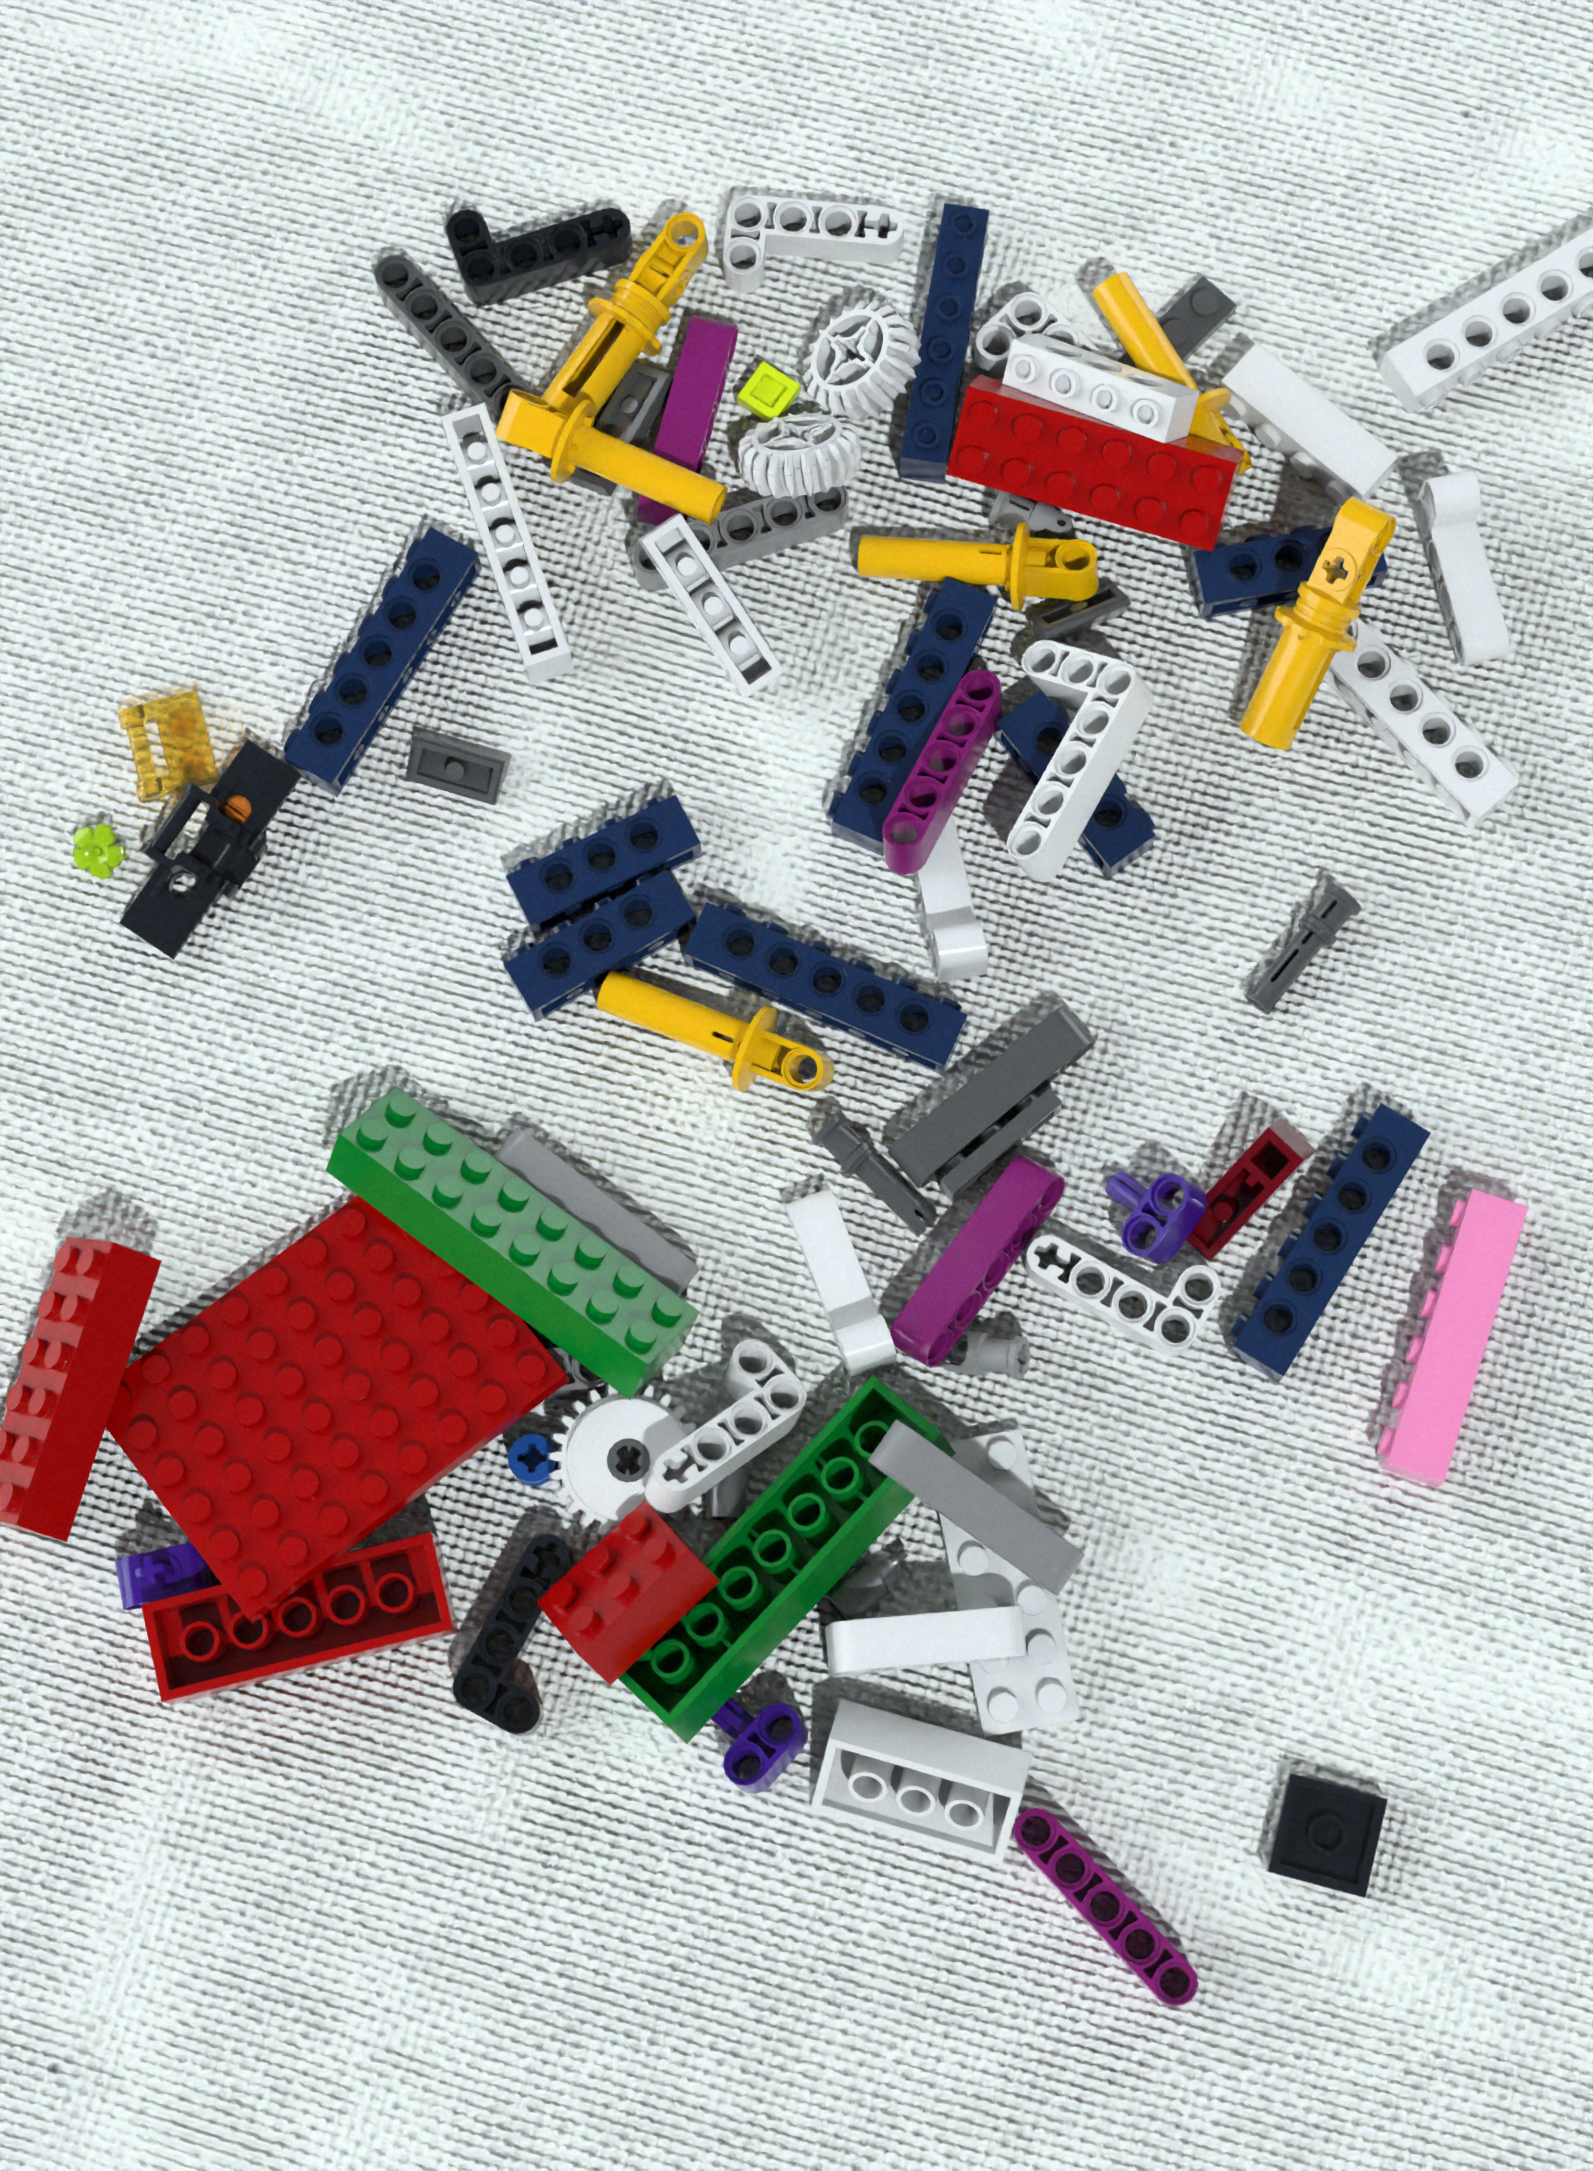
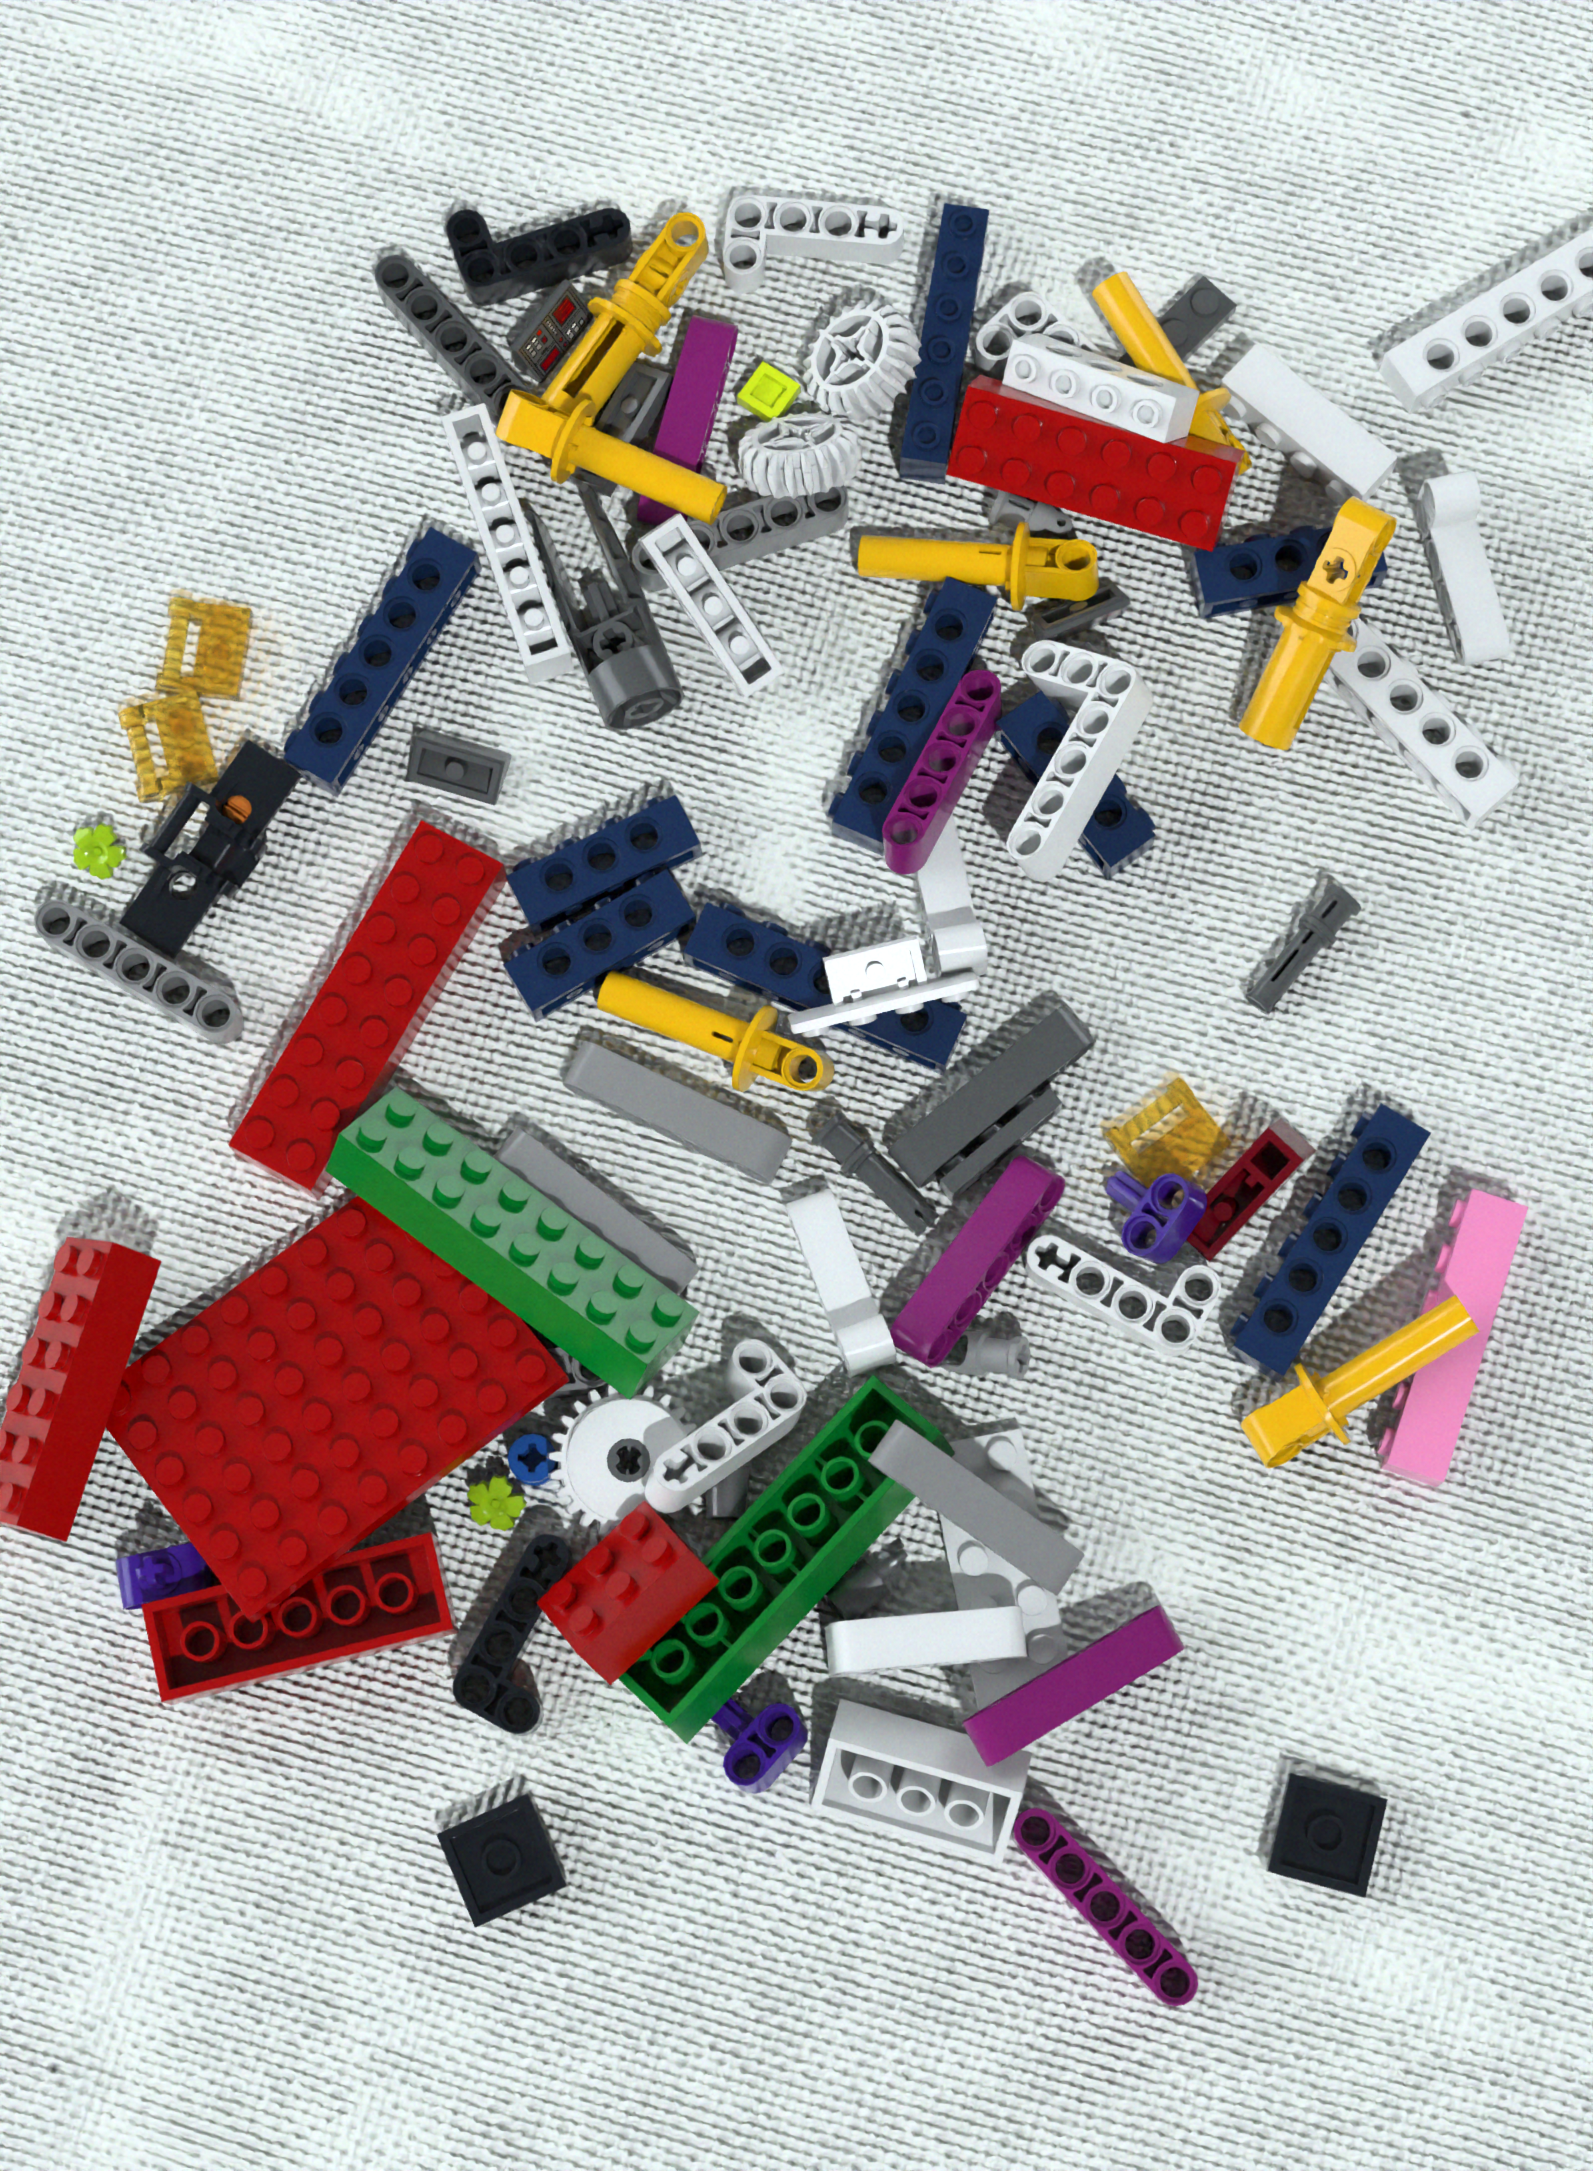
none -> light grey beam [34,900,244,1044]
none -> clear yellow plate [155,597,254,702]
none -> red brick [228,820,507,1201]
none -> black plate [436,1793,568,1928]
none -> lime plant [467,1474,527,1531]
none -> slope [511,279,594,383]
none -> dark grey piece [524,483,685,730]
none -> light grey beam [562,1041,793,1184]
none -> white bracket [787,935,980,1037]
none -> magenta beam [962,1604,1185,1767]
none -> clear yellow plate [1103,1077,1232,1189]
none -> yellow piece [1241,1294,1480,1468]

